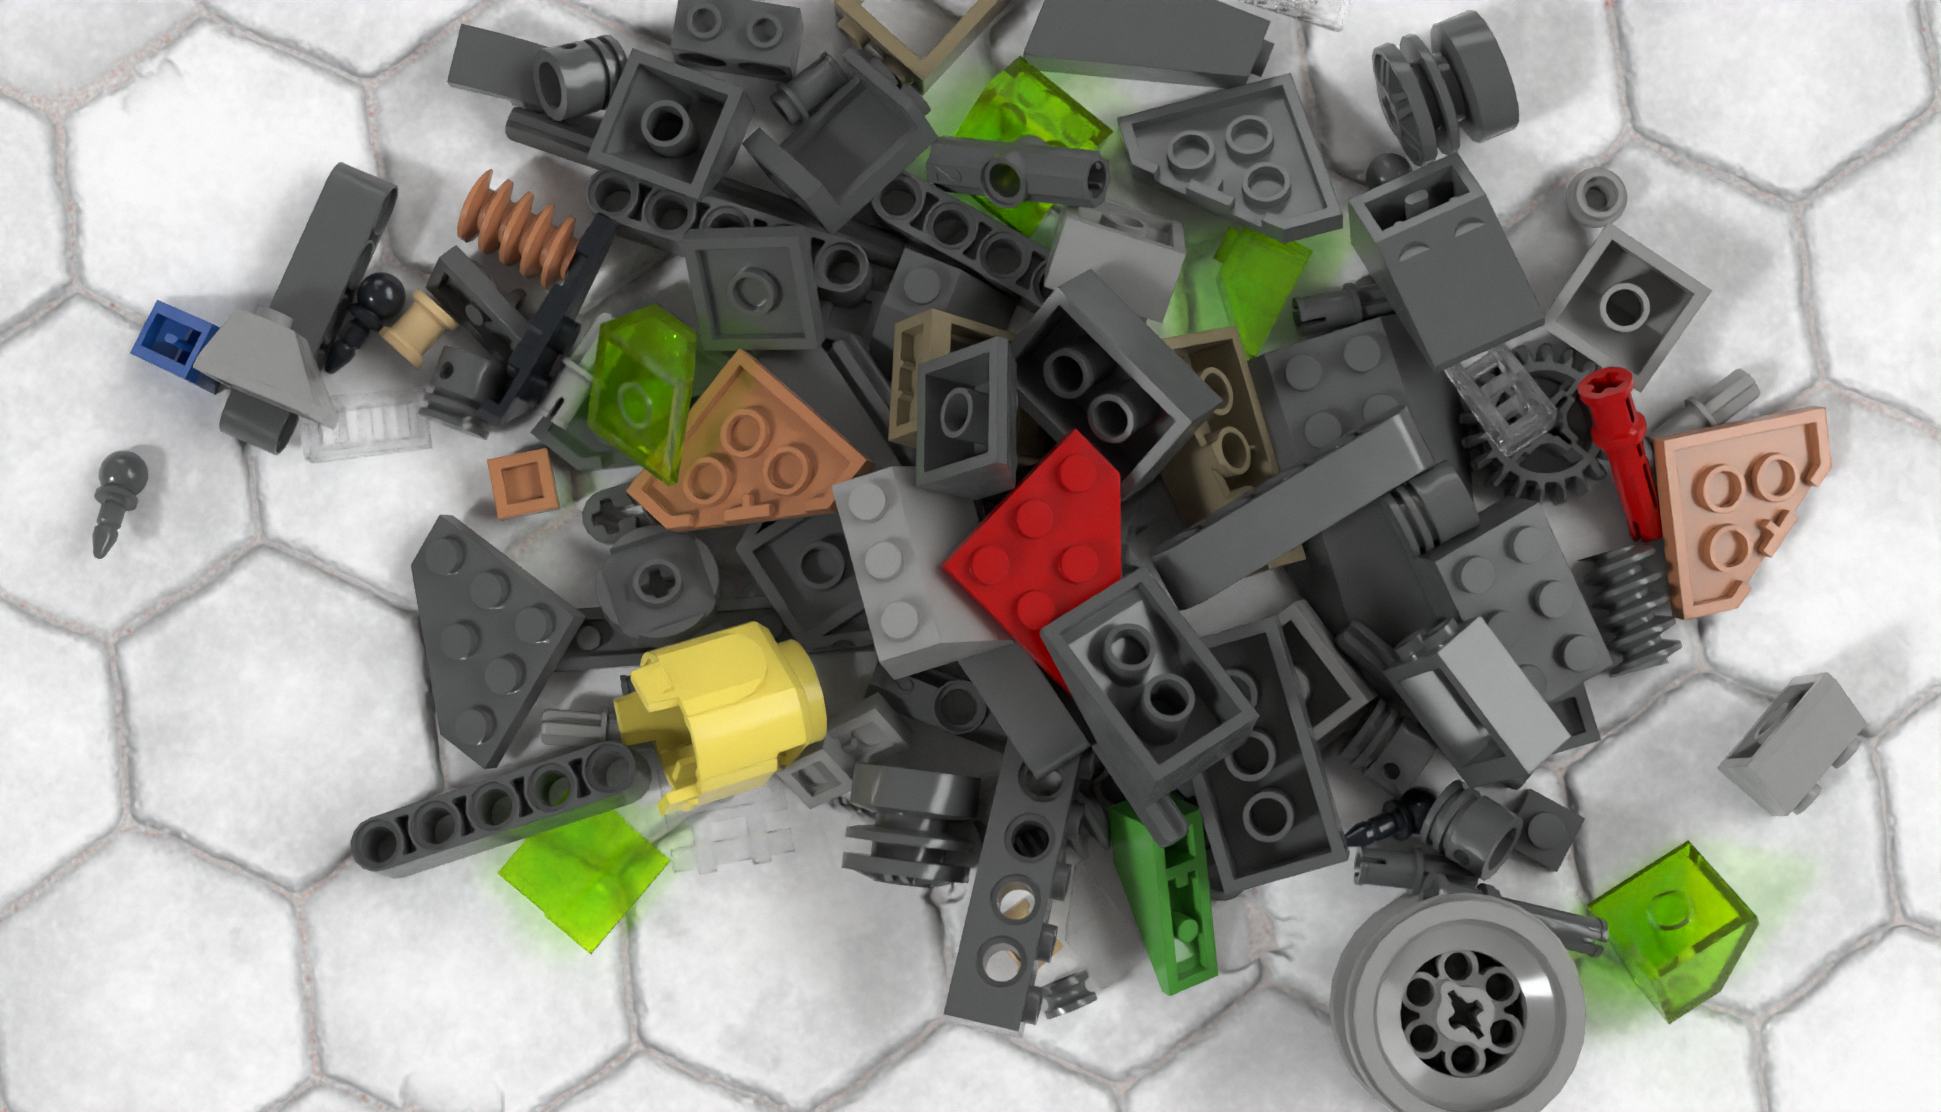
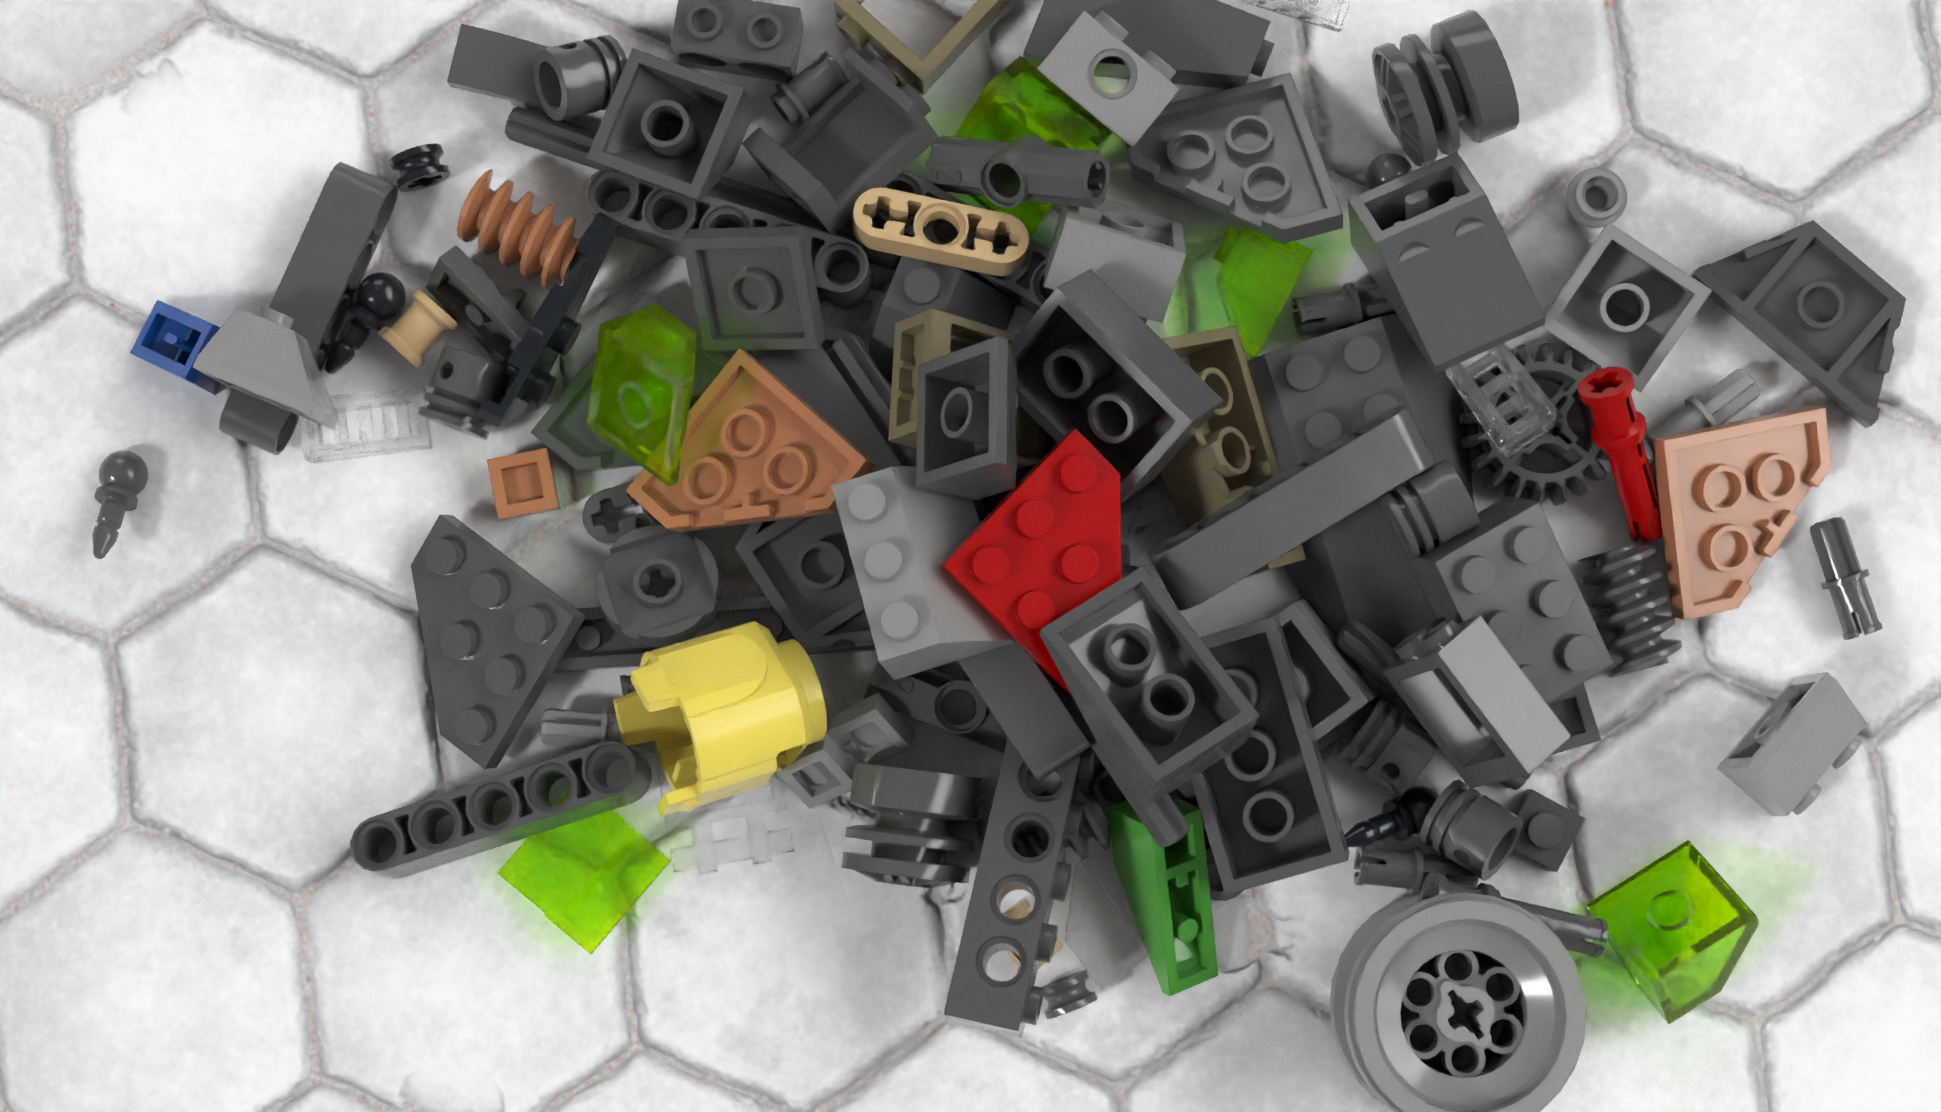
light grey axle [533,312,630,430] -> none
none -> black bush [389,143,451,192]
none -> tan beam [852,187,1029,276]
none -> light grey brick [1037,10,1180,147]
none -> dark grey wing [1690,220,1906,428]
none -> dark grey axle [1809,517,1883,640]

